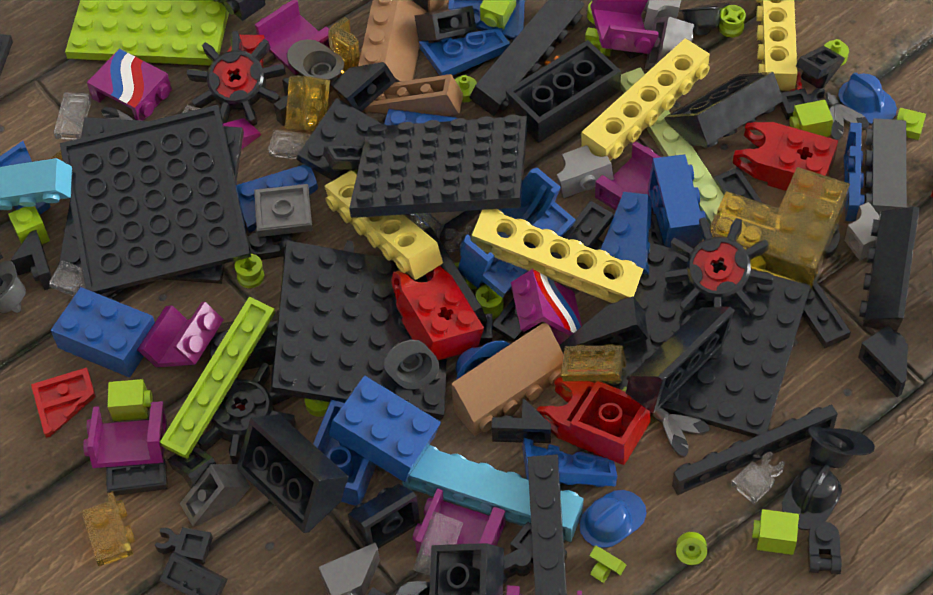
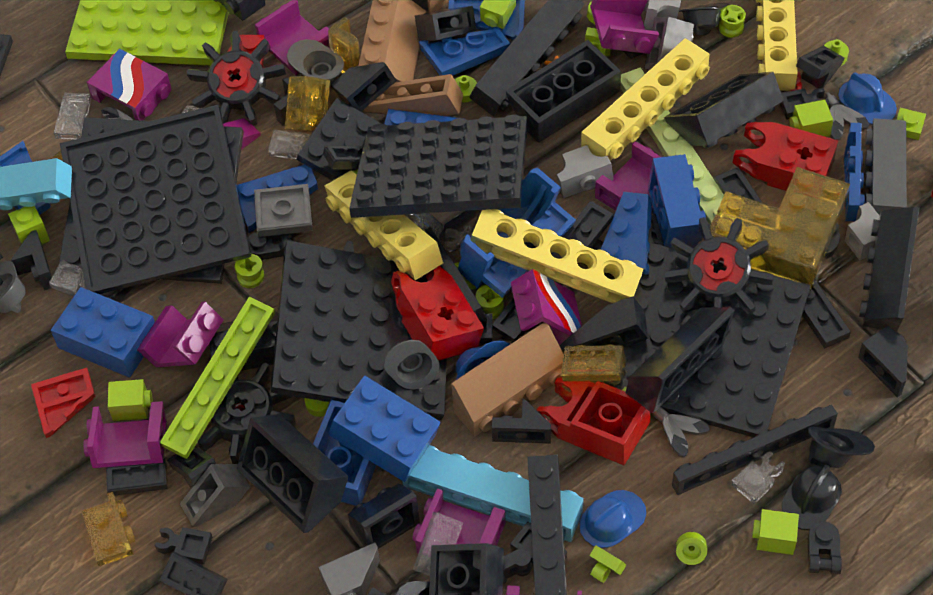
blue wing [522,438,617,487] -> none

